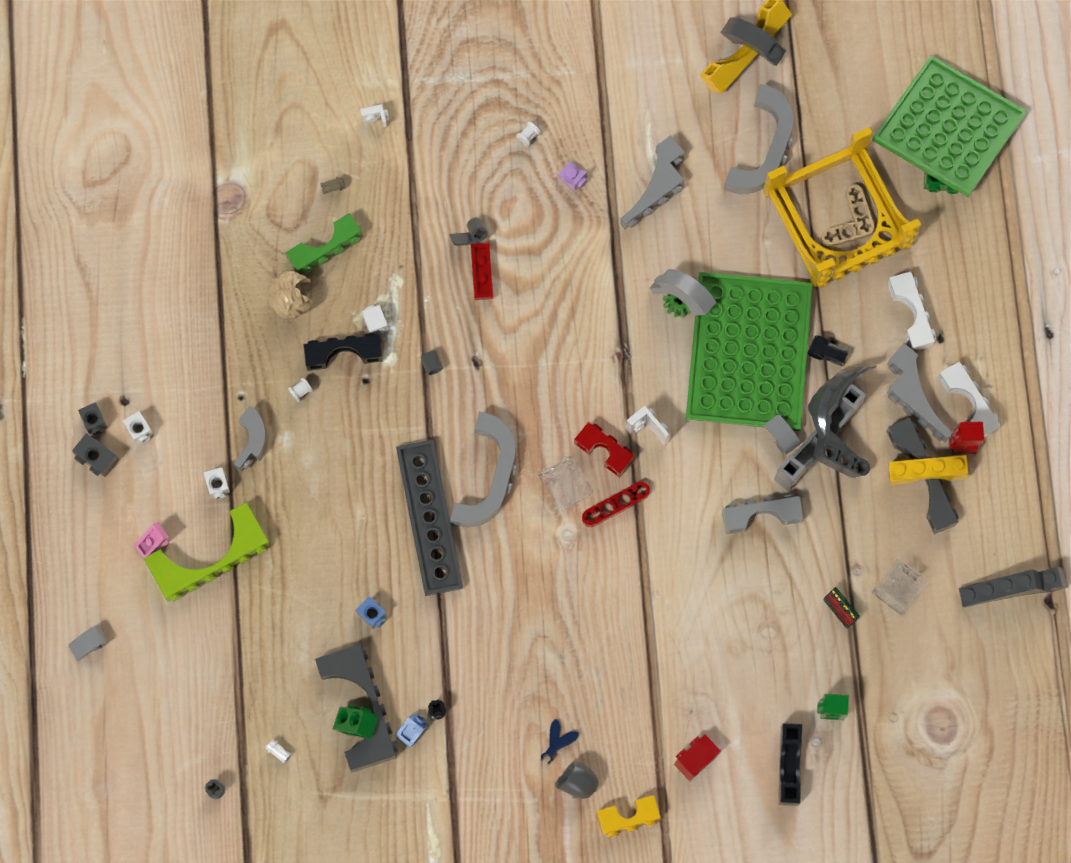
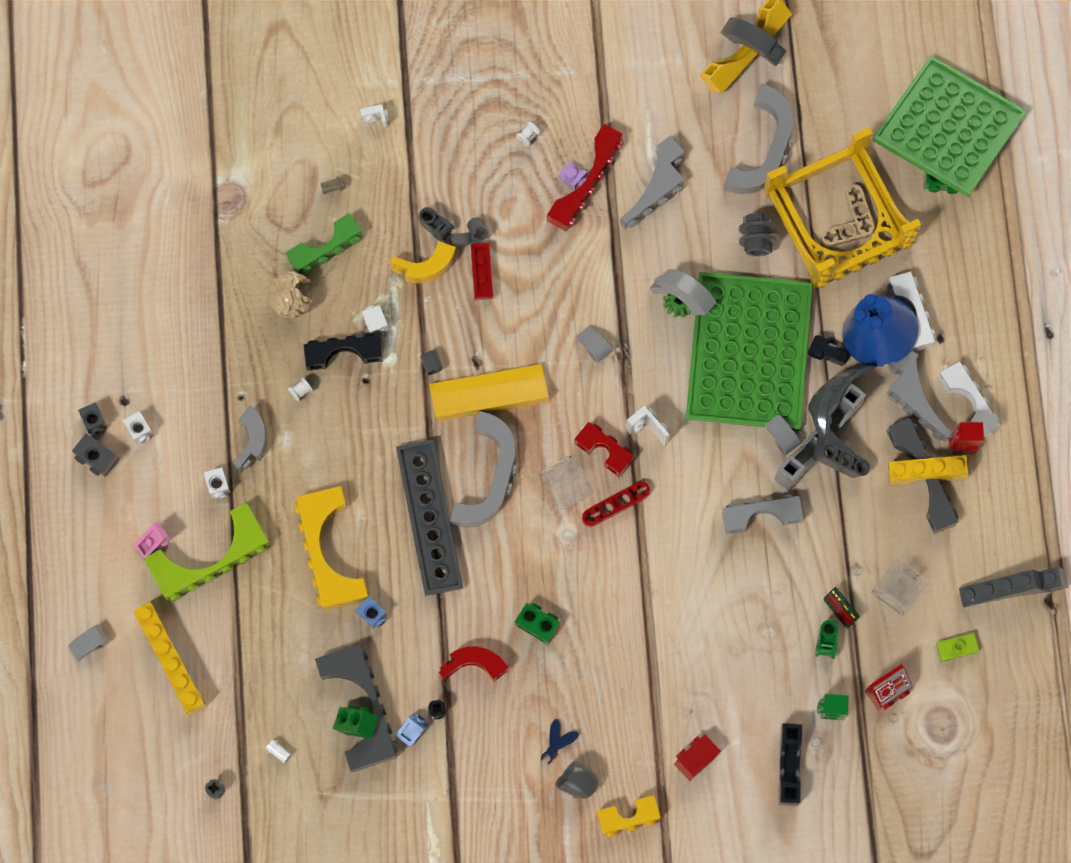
none -> yellow arch [133,602,206,716]
none -> yellow arch [294,486,368,611]
none -> yellow arch [390,241,457,283]
none -> dark grey piece [419,207,454,242]
none -> yellow arch [429,364,549,422]
none -> red arch [438,646,509,682]
none -> green brick [514,602,560,645]
none -> red arch [547,123,624,232]
none -> light grey panel [575,326,612,363]
none -> dark grey piece [739,213,777,256]
none -> green piece [815,620,838,659]
none -> blue cone [842,294,919,367]
none -> red slope [865,664,913,711]
none -> lime plate [936,633,980,662]

